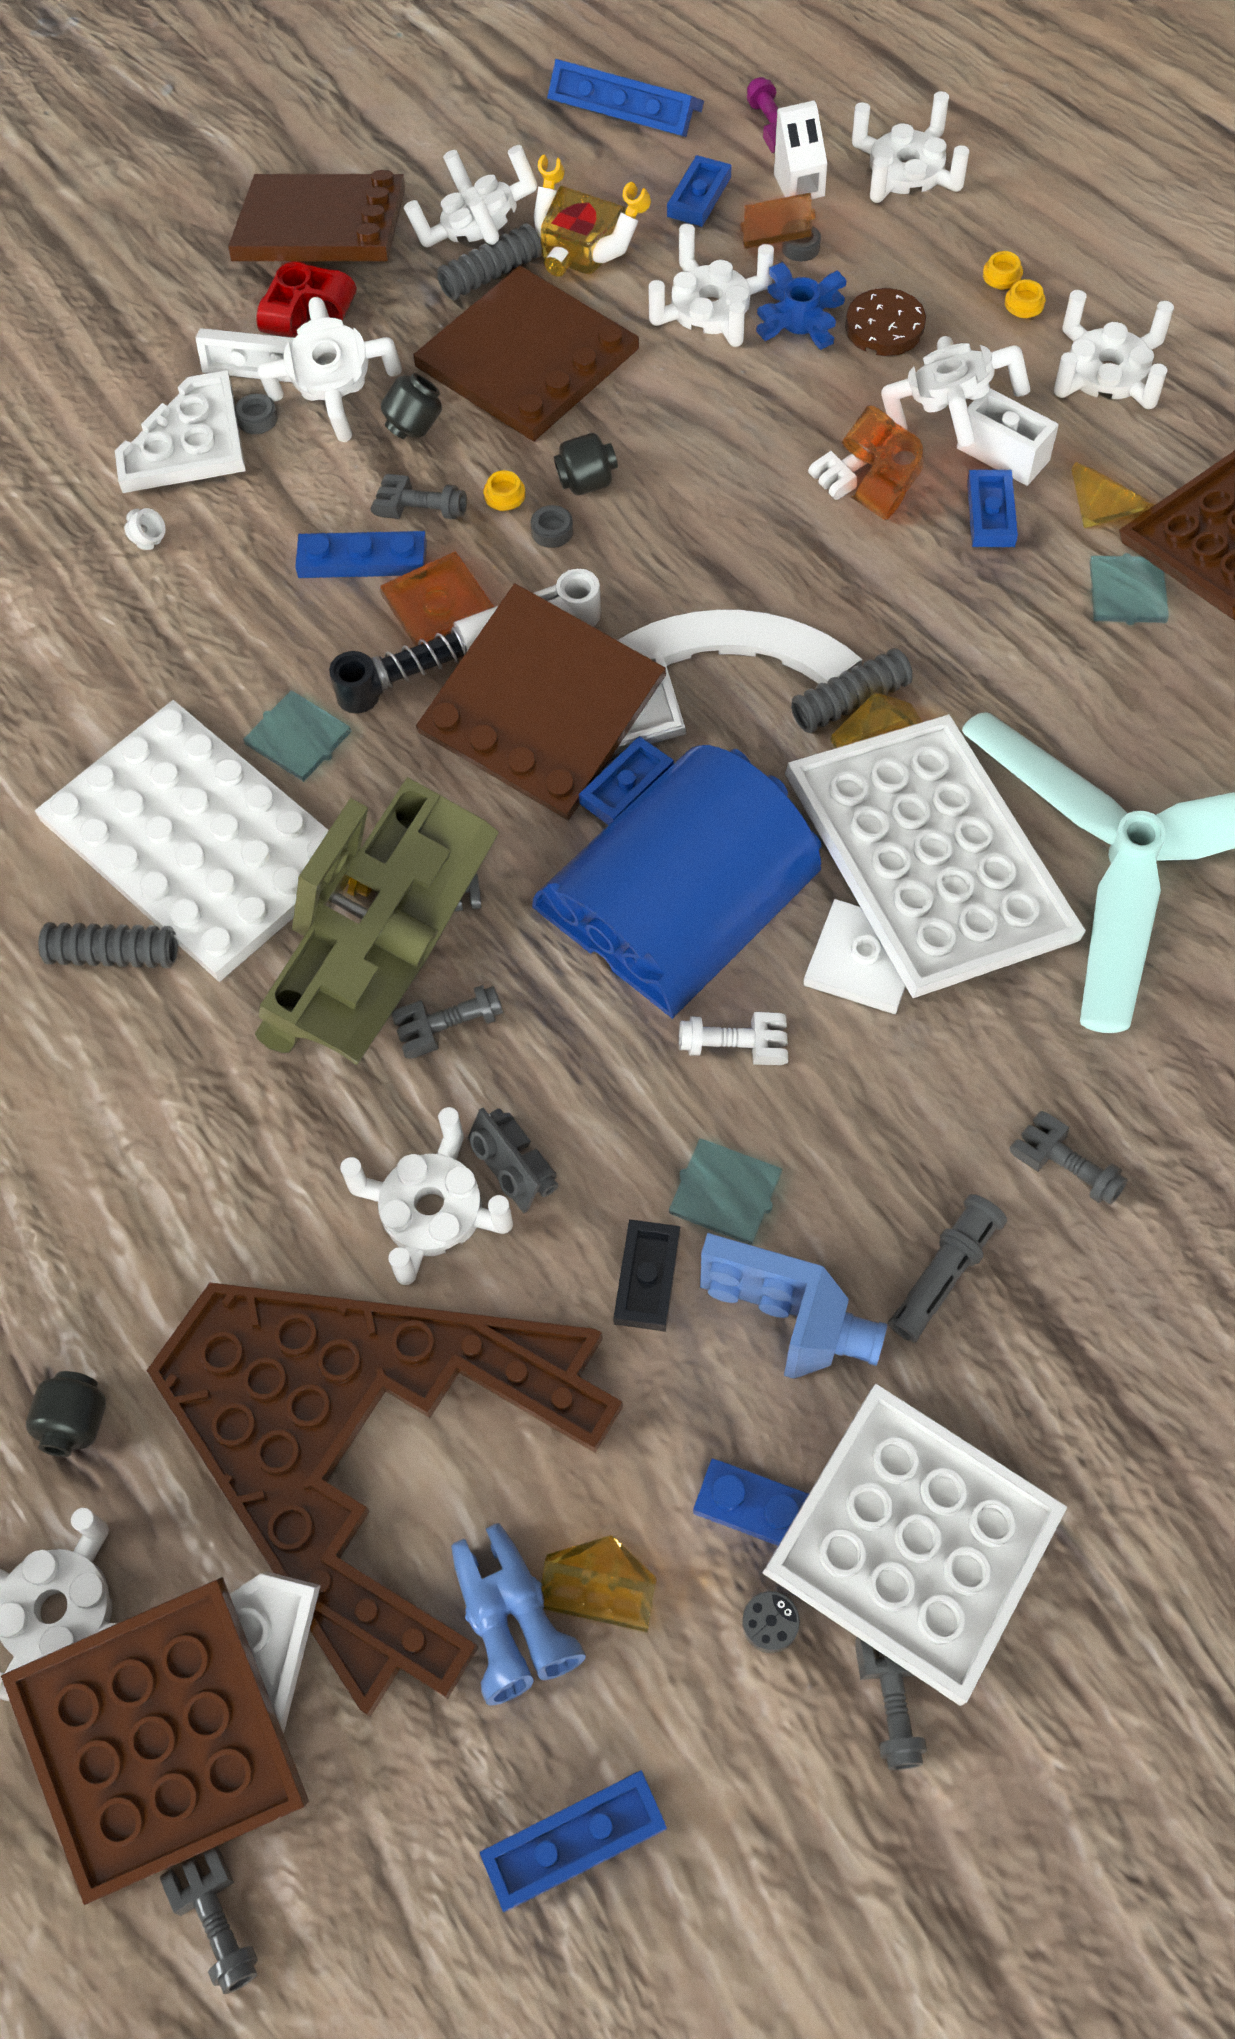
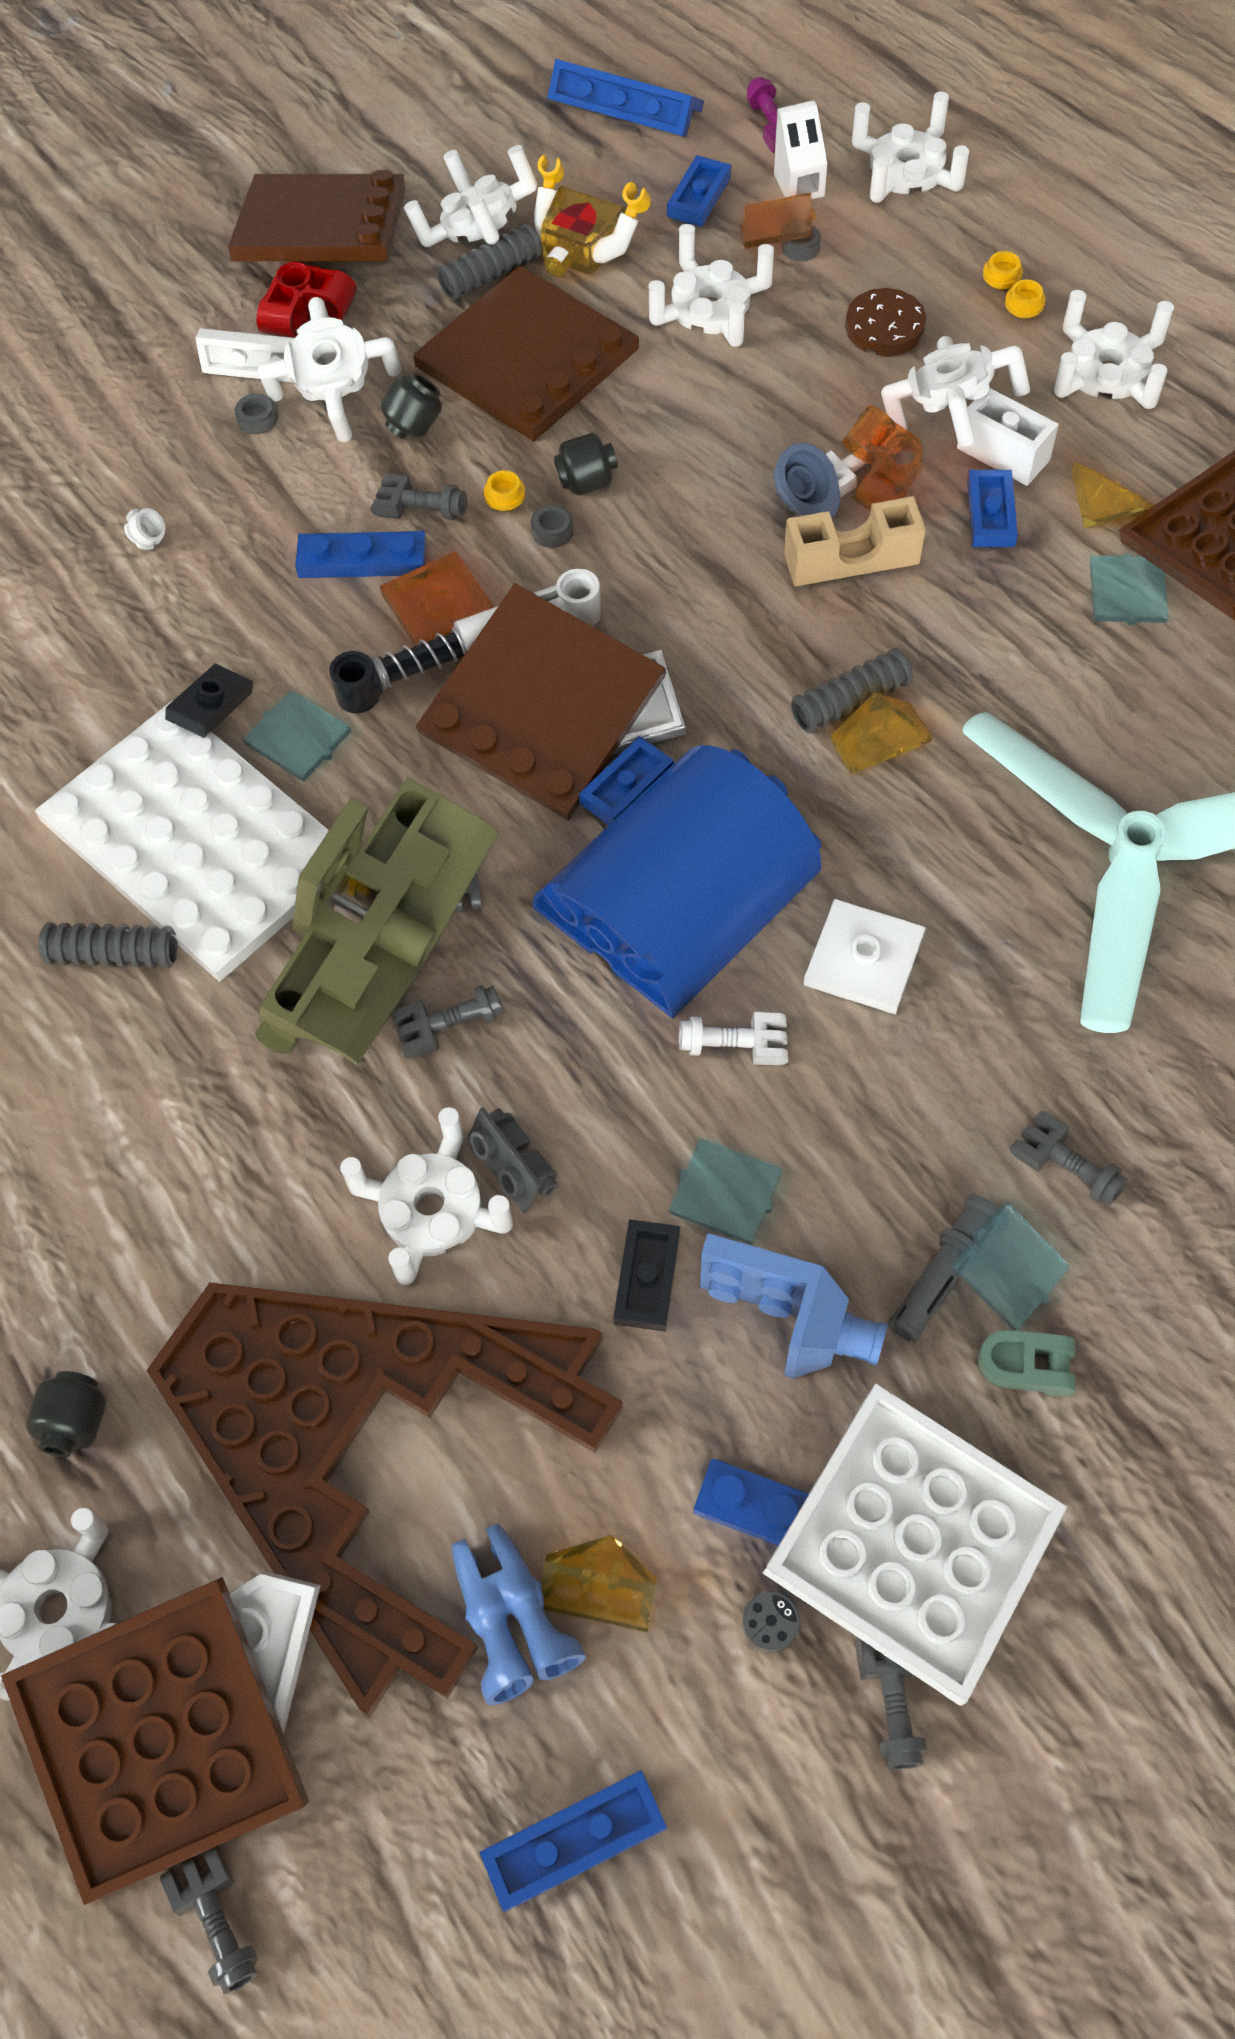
white plate [115,370,246,493] -> none
white tile [617,610,862,684] -> none
blue pin [756,262,847,350] -> none
white plate [785,714,1086,998] -> none
none -> black plate [165,663,253,738]
none -> sand blue piece [773,442,840,518]
none -> tan arch [784,496,926,587]
none -> clear light blue piece [951,1203,1070,1330]
none -> sand green plate [977,1330,1075,1396]

